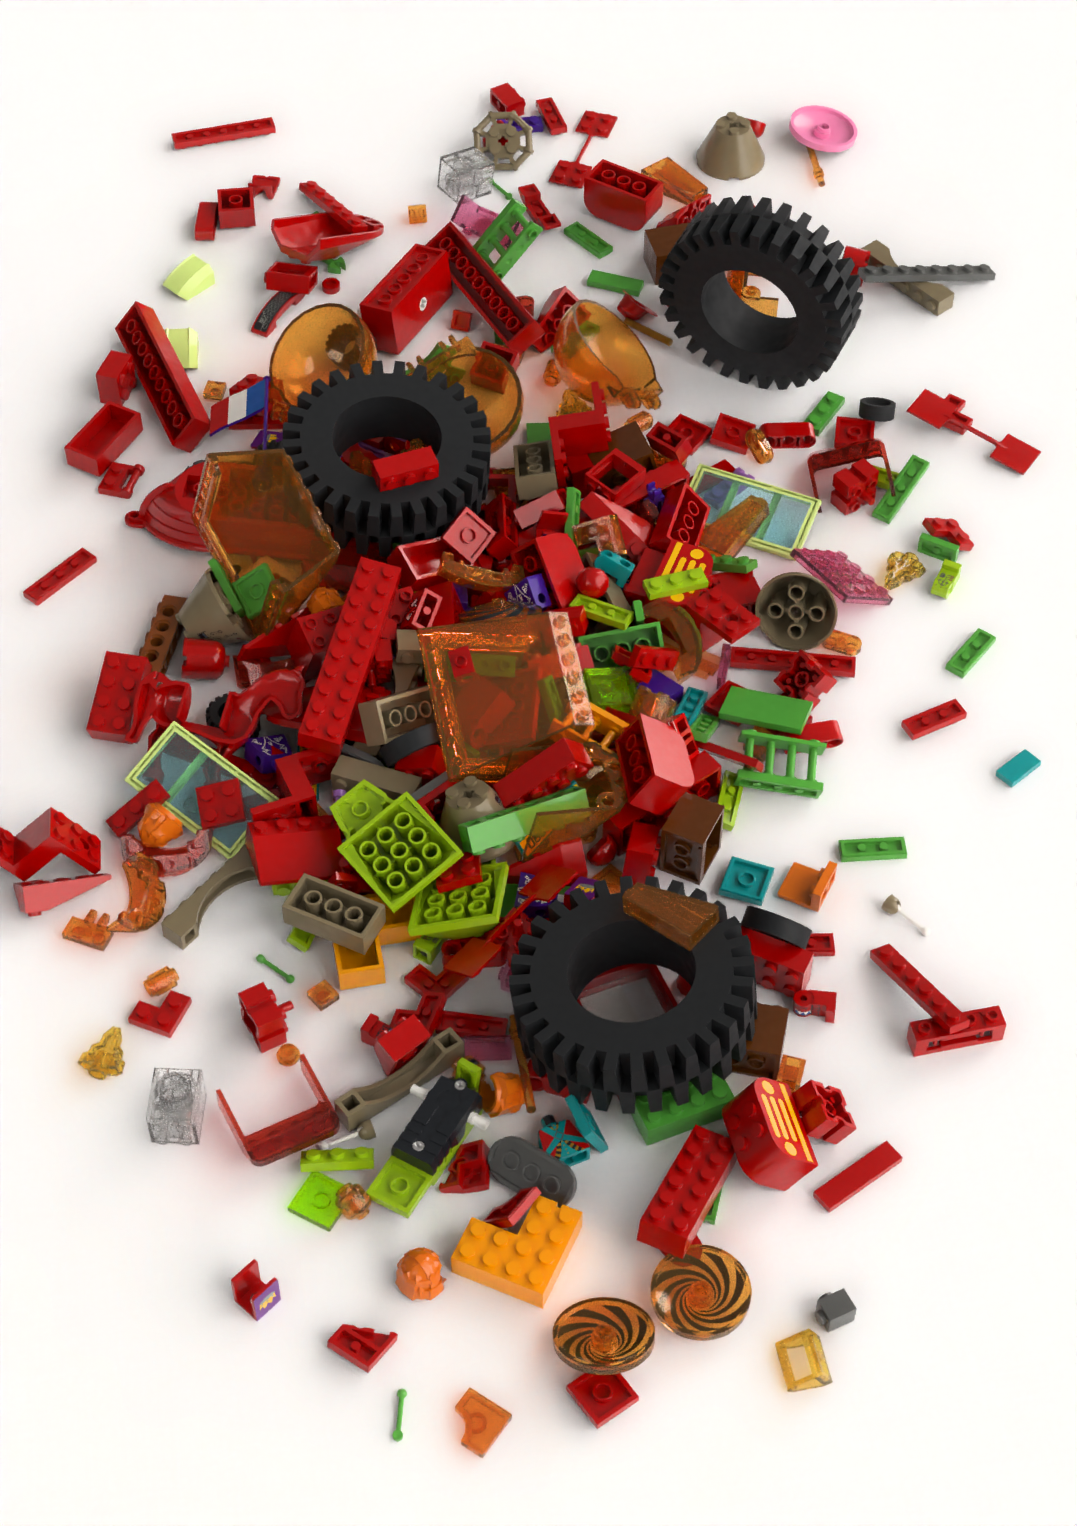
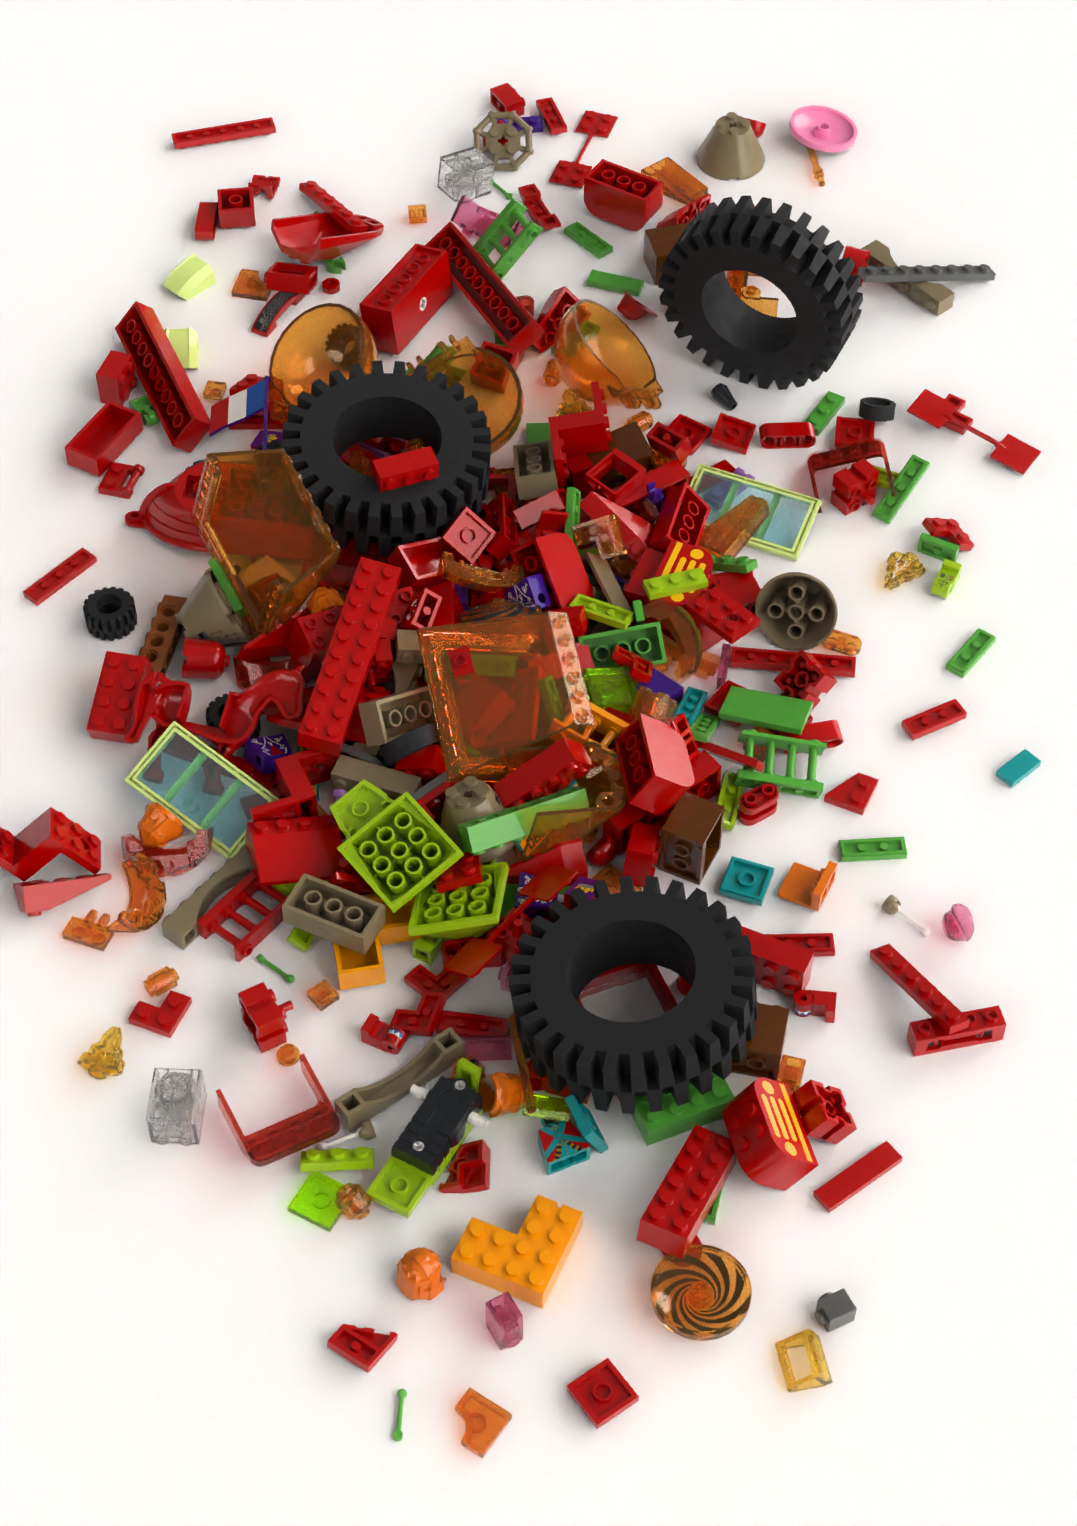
red plate [105,779,171,839] -> none
red plate [195,778,247,831] -> none
red piece [231,1259,281,1321] -> none
bright green tile [232,562,285,620] -> none
red slope [374,1014,431,1077] -> none
red tile [451,309,473,332] -> none
red tile [483,1186,541,1229] -> none
dark grey tile [488,1136,577,1208] -> none
clear orange dish [552,1297,655,1375] -> none
red hair [576,566,609,599] -> none
teal leg [594,550,635,588] -> none
clear orange slope [622,882,720,951] -> none
pearl gold bar [624,317,673,346] -> none
red plate [628,644,680,671] -> none
black tyre [741,906,812,949] -> none
clear orange plate [745,429,774,464] -> none
clear pink plate [790,548,893,605] -> none
none -> black tyre [83,587,137,641]
none -> bright green plate [129,395,160,426]
none -> red fence [197,869,290,962]
none -> clear orange tile [231,269,272,302]
none -> clear pink brick [485,1291,523,1350]
none -> clear neon green tile [522,1093,572,1122]
none -> black cone [711,383,738,411]
none -> red brick [737,783,779,826]
none -> red wing [824,772,879,815]
none -> clear pink helmet [942,903,974,942]

